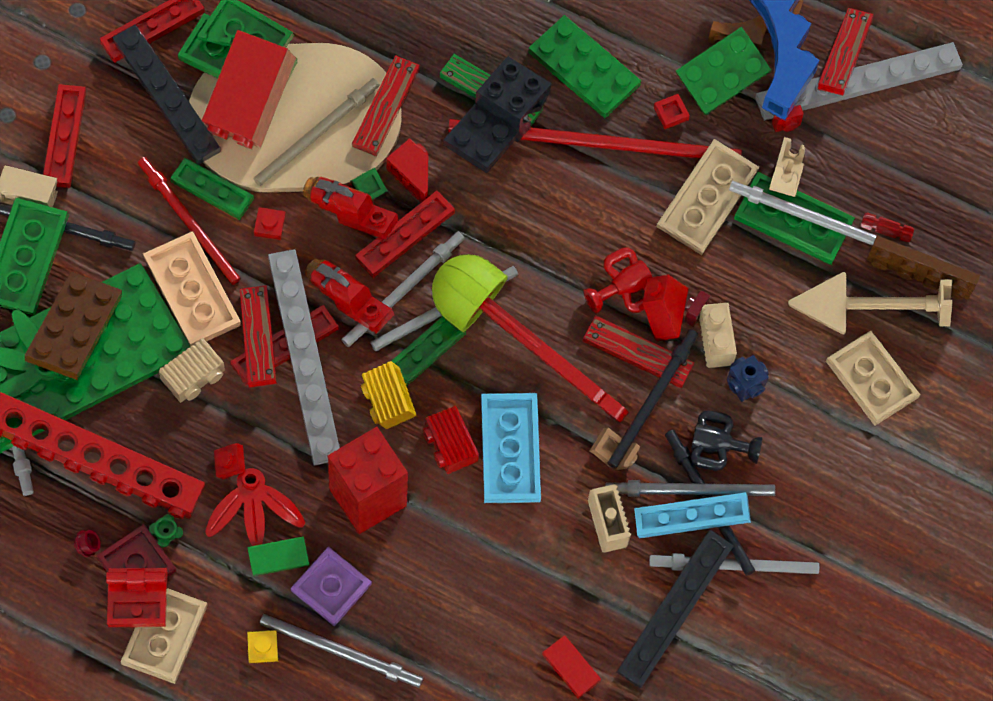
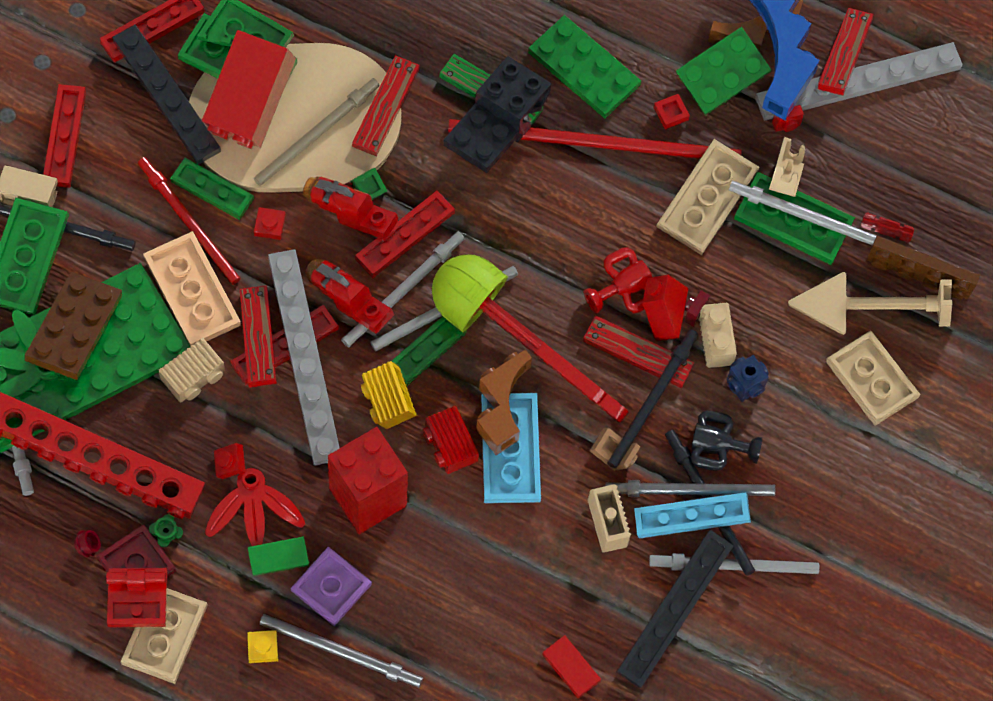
red slope [386,138,428,203] -> none
none -> dark orange arch [476,349,532,455]

